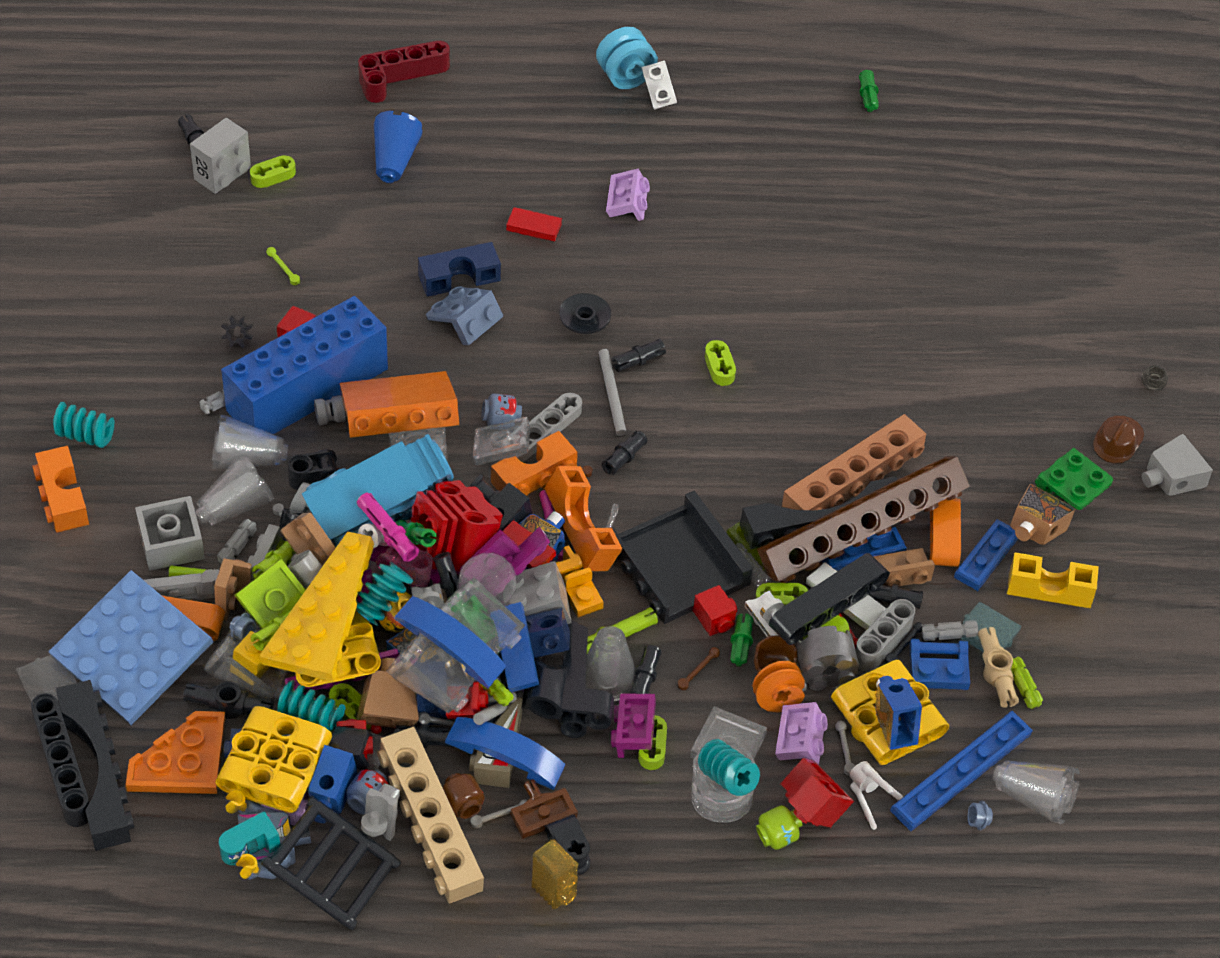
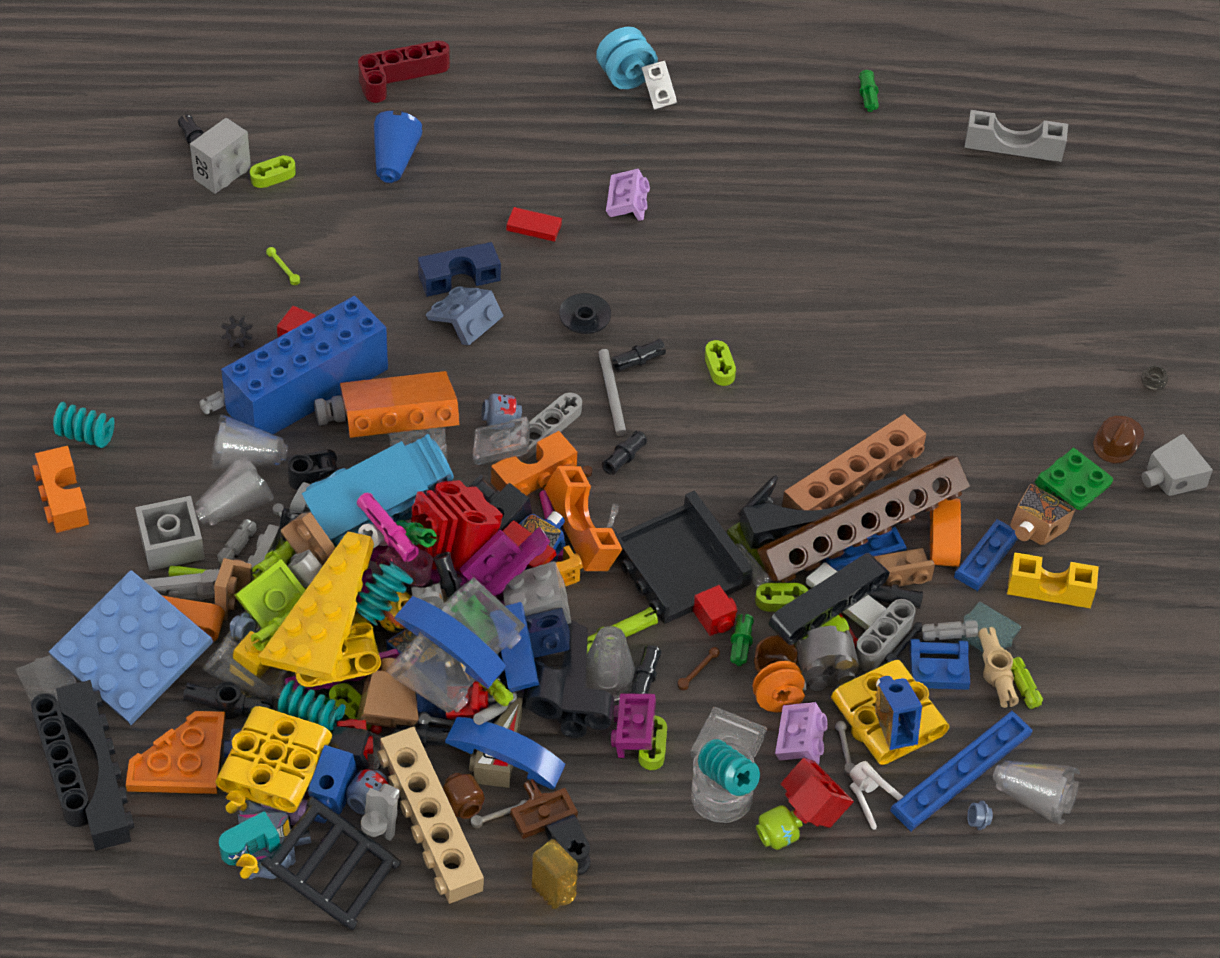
clear tile [459,553,516,610] -> none
light orange bracket [564,567,604,618] -> none
white hips [744,591,784,636] -> none
none -> black dish [738,475,778,516]
none -> light grey arch [964,110,1068,162]

